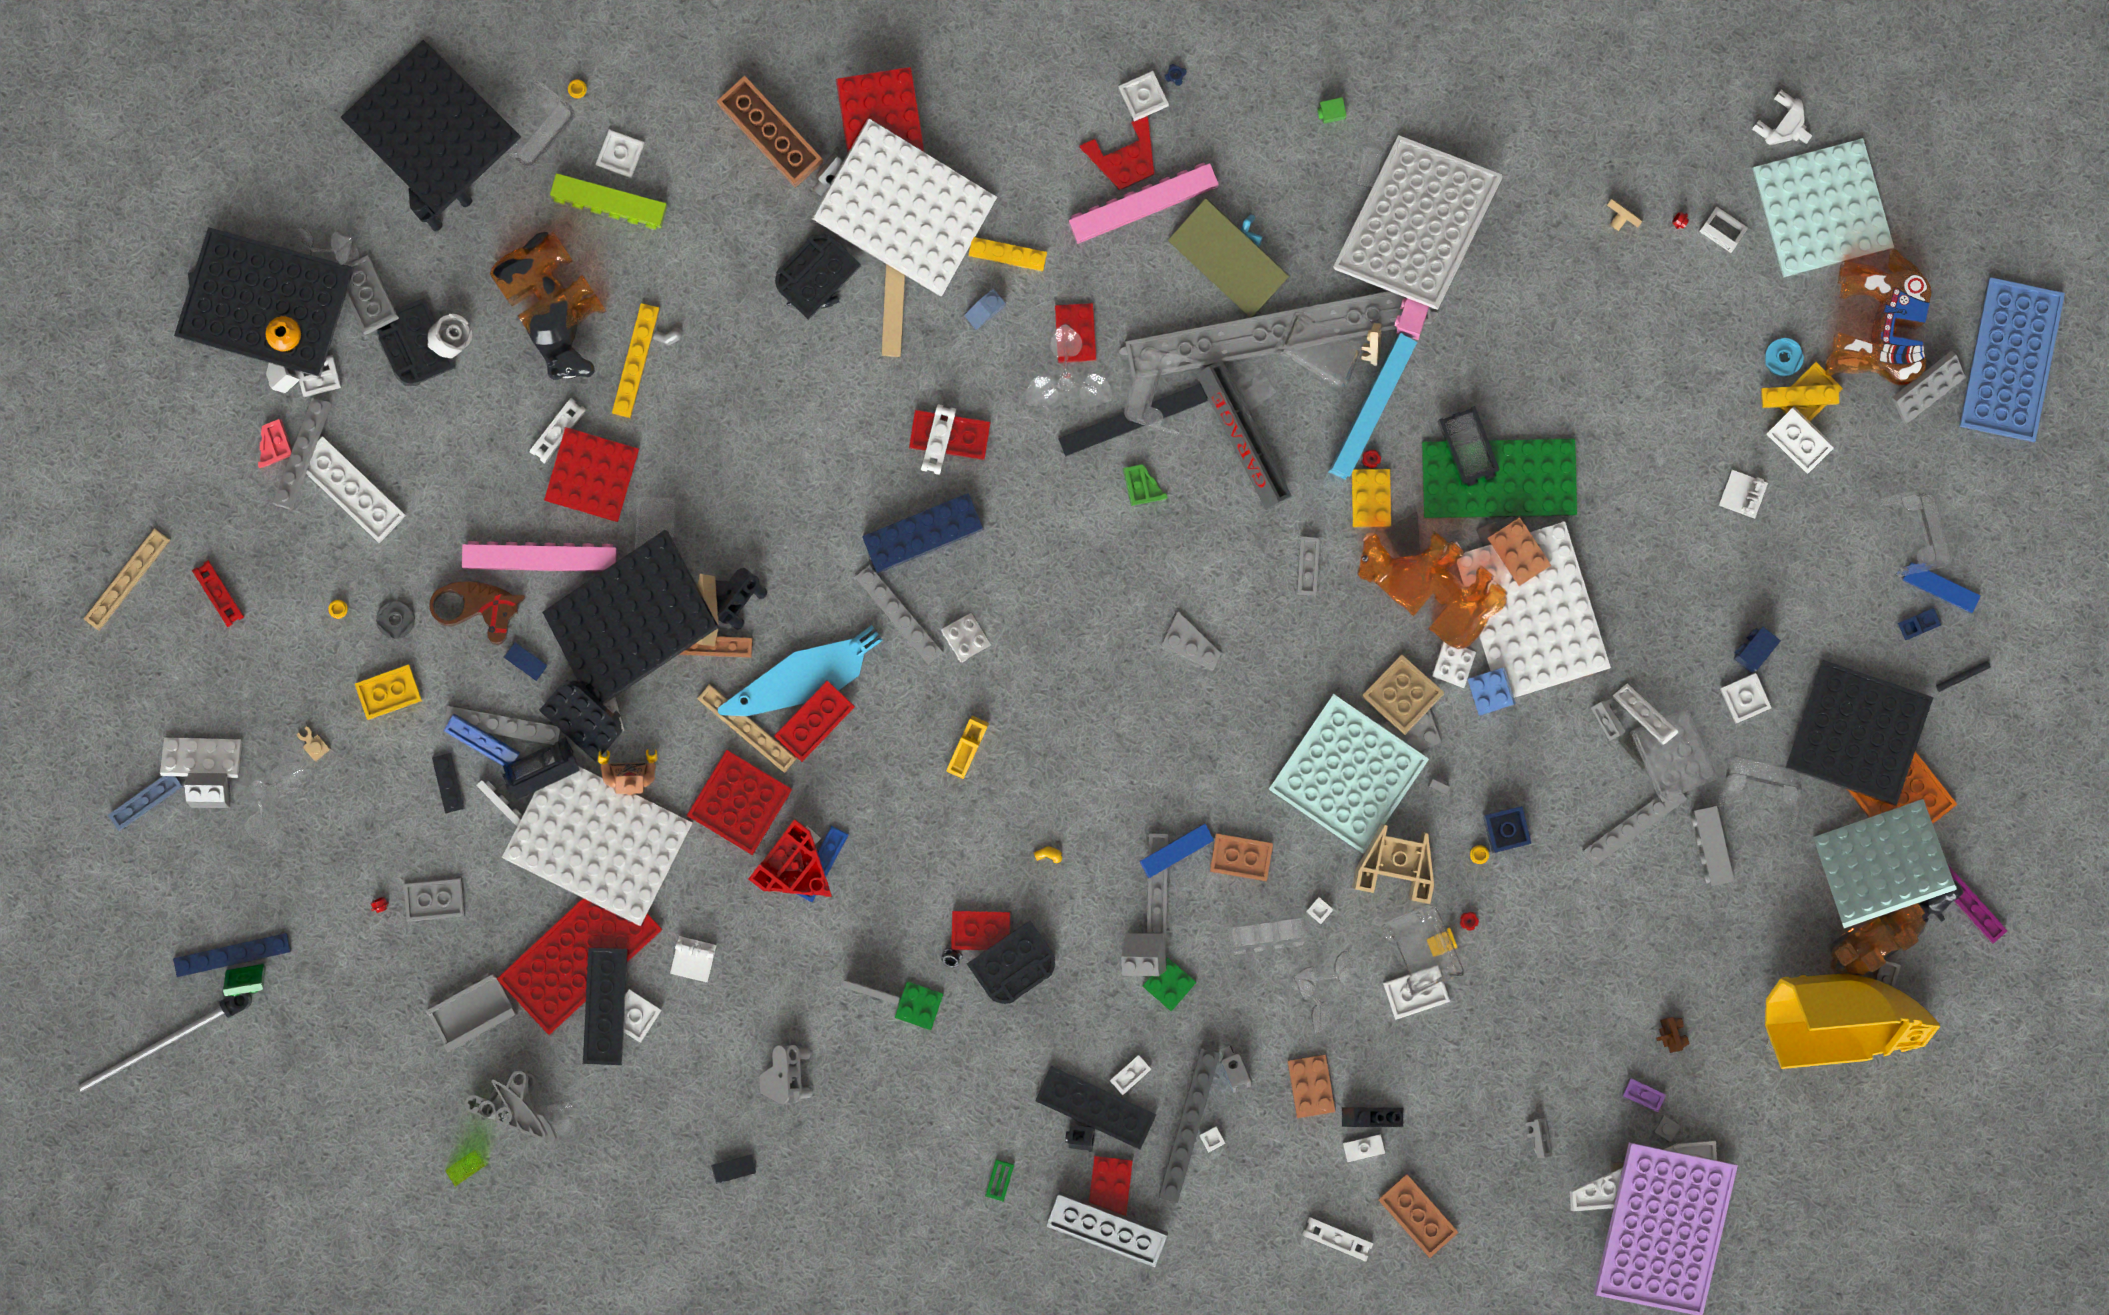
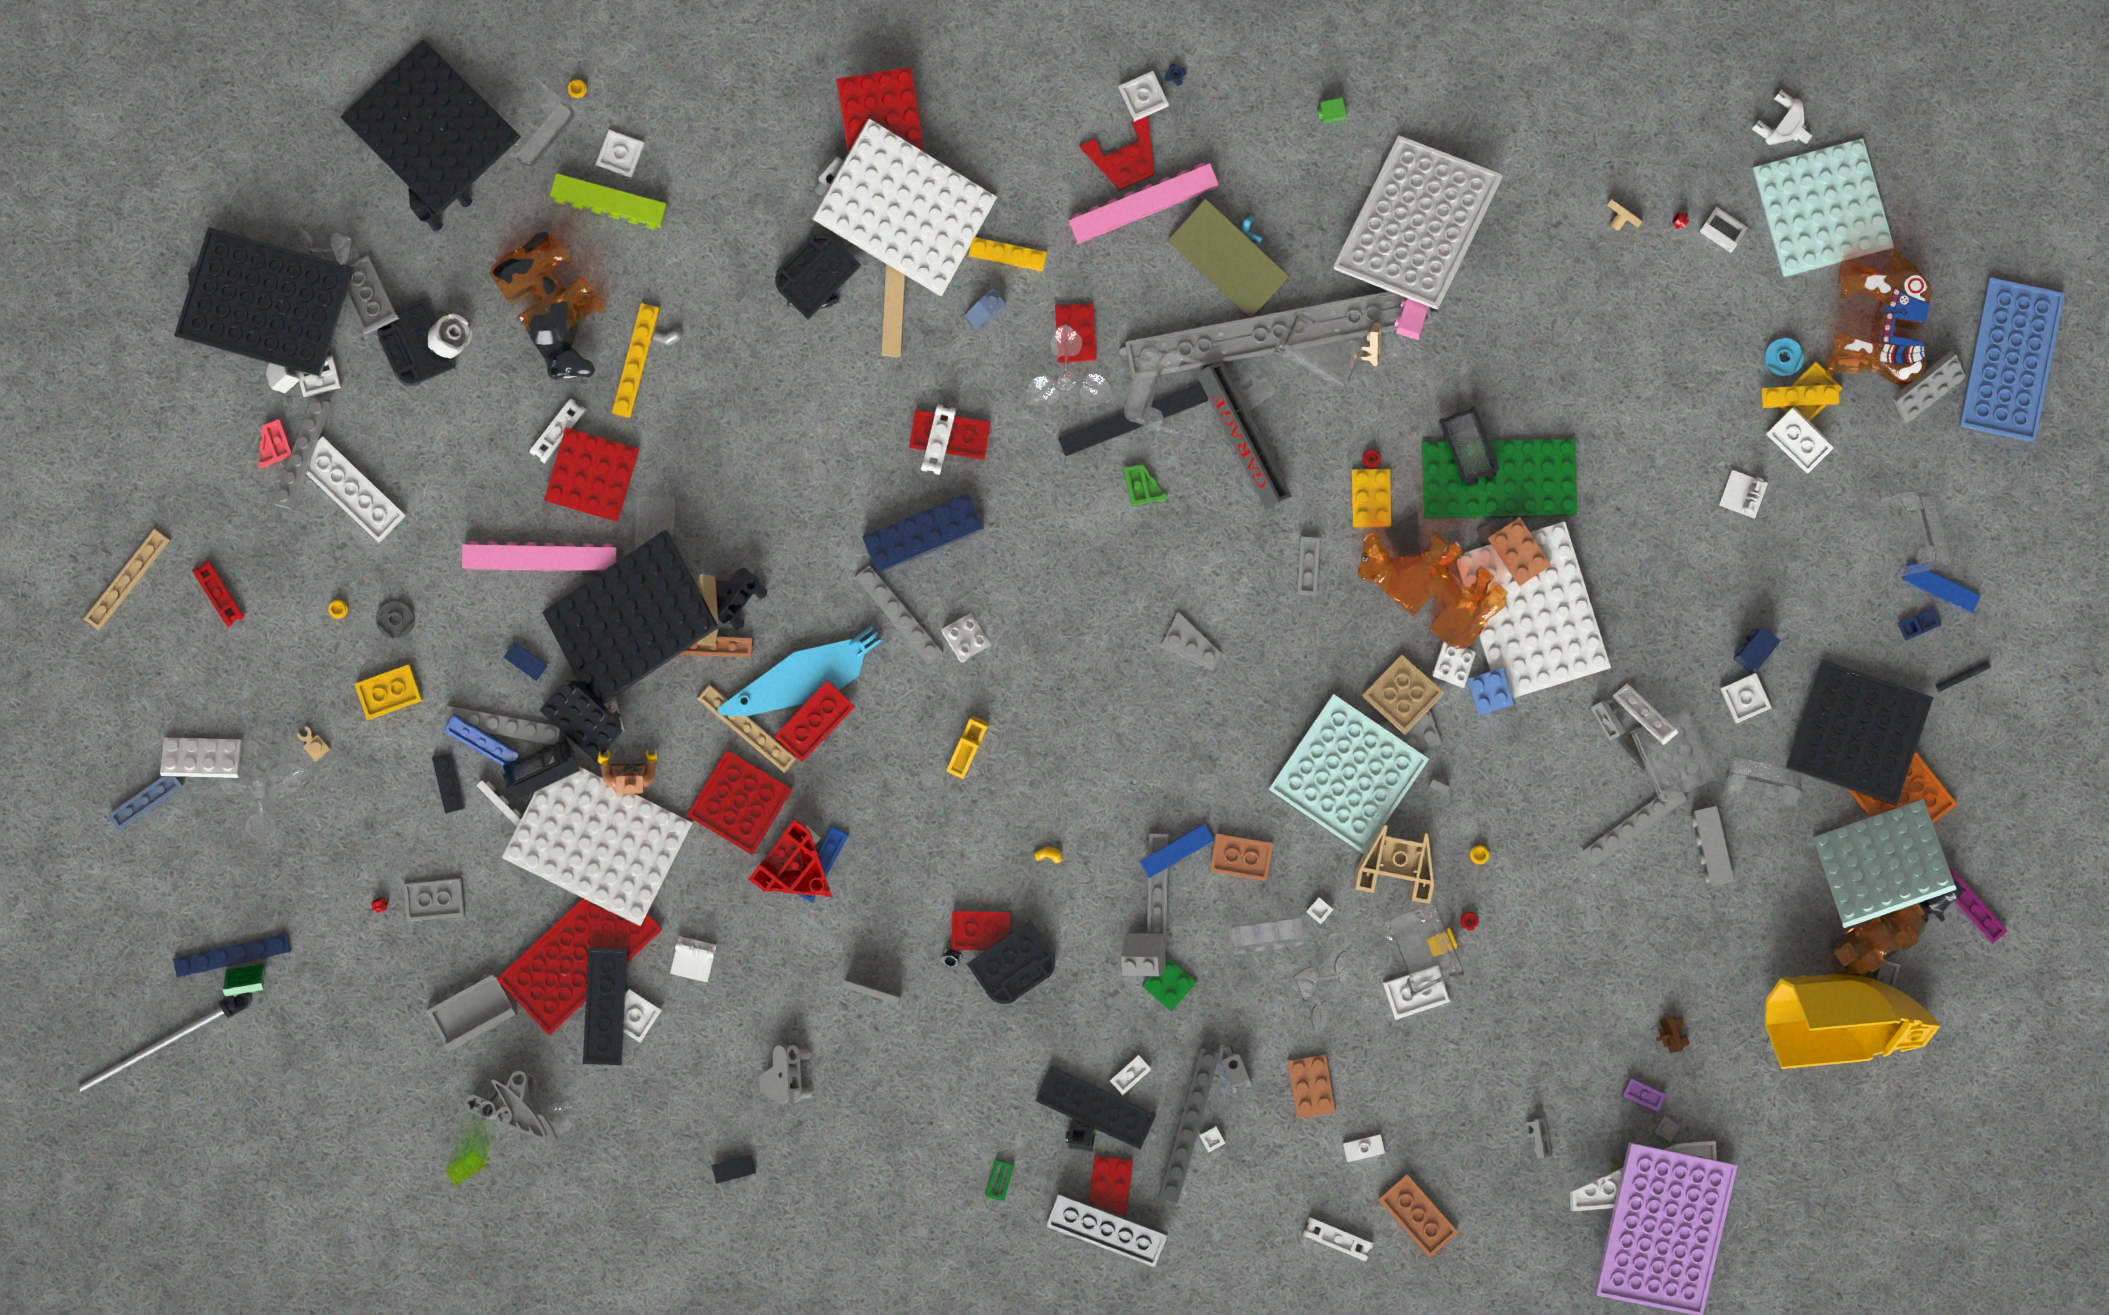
light grey slope [184,773,230,808] -> none
light orange piece [265,316,301,351] -> none
reddish brown animal [429,581,525,645] -> none
nougat brick [717,76,823,188] -> none
green plate [895,981,944,1030] -> none
medium azure tile [1328,333,1417,480] -> none
black slope [1342,1107,1403,1127] -> none
dark blue brick [1483,806,1532,854] -> none

